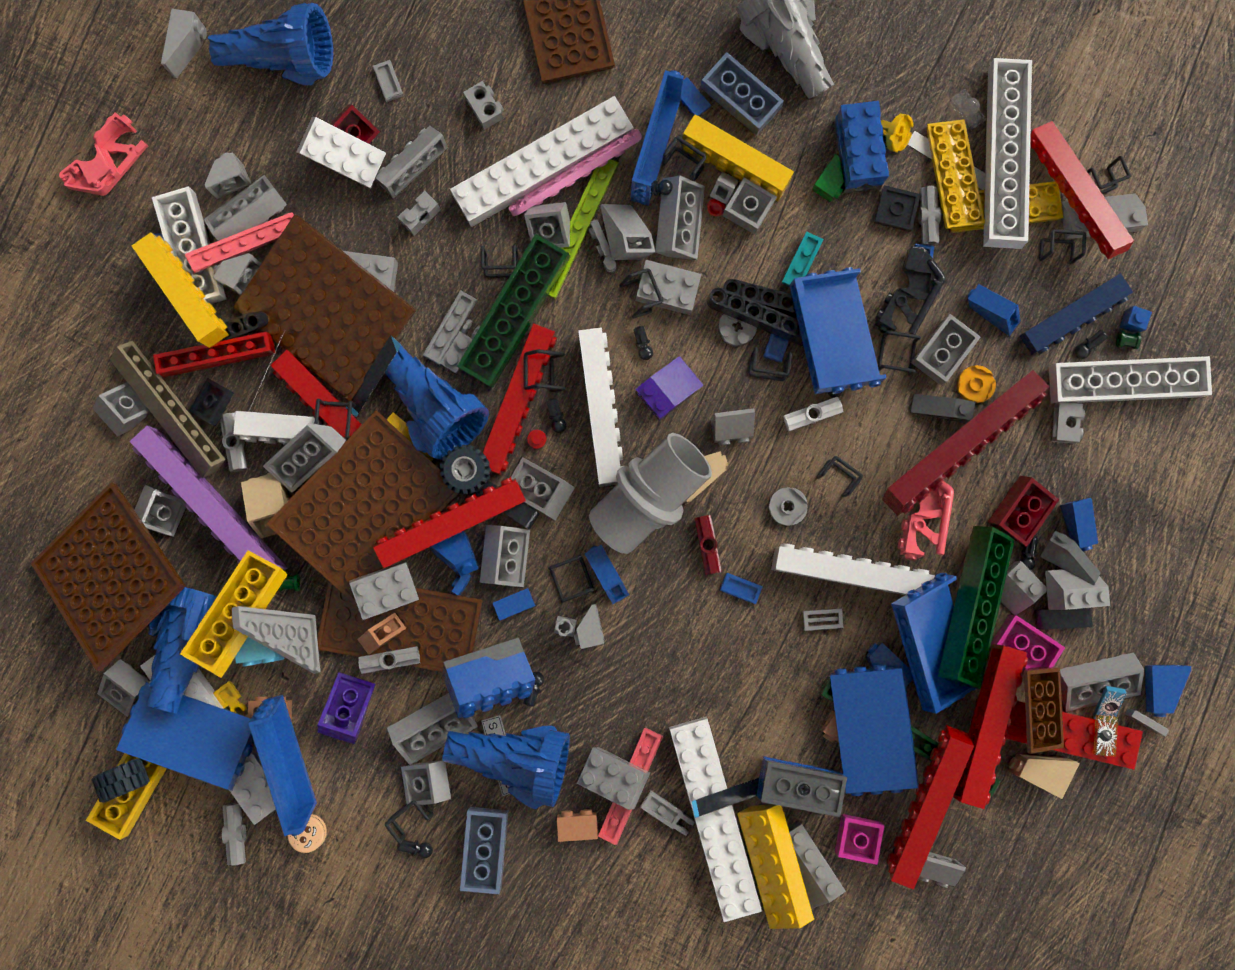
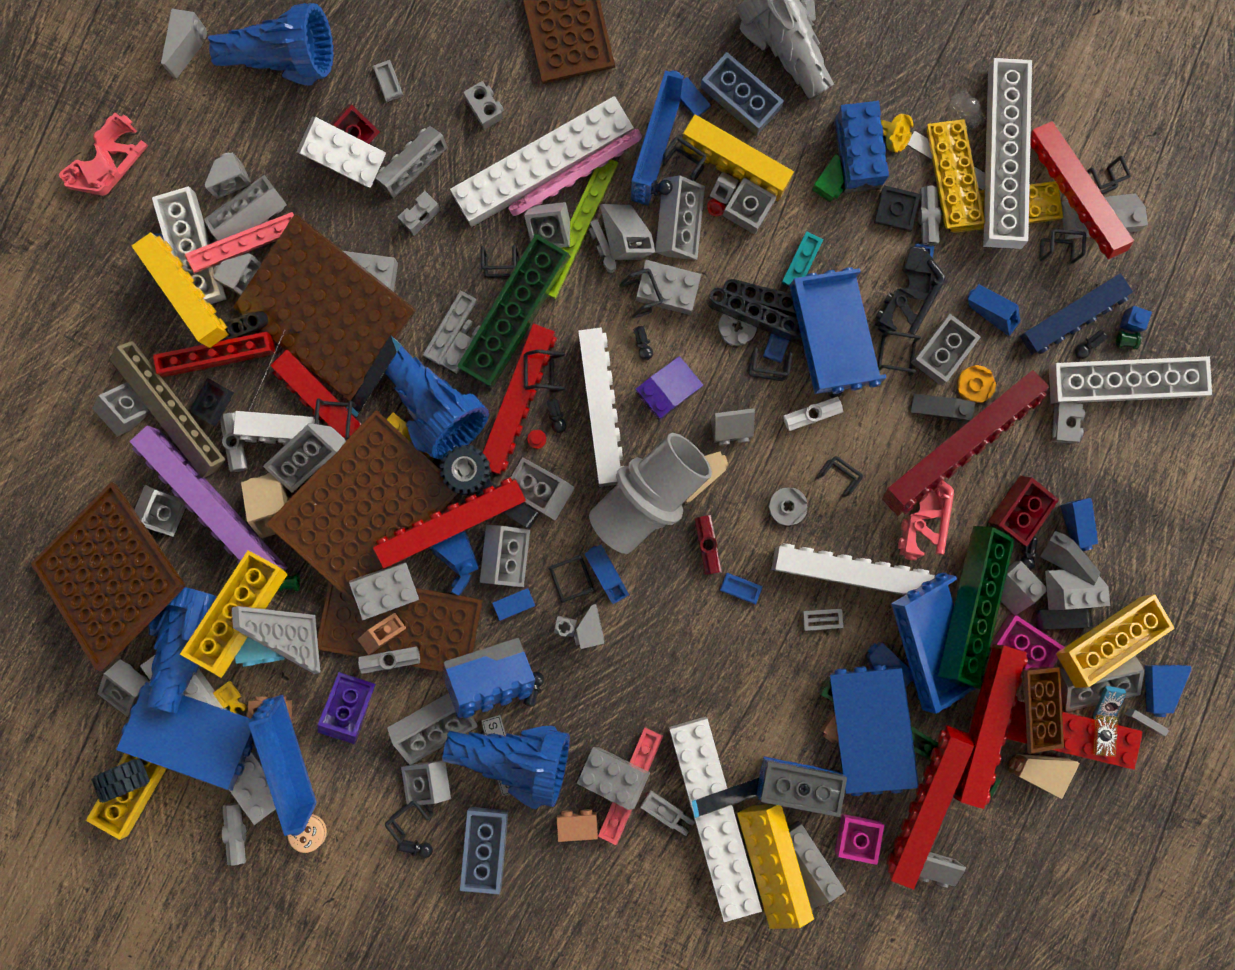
none -> yellow brick [1056,594,1174,688]

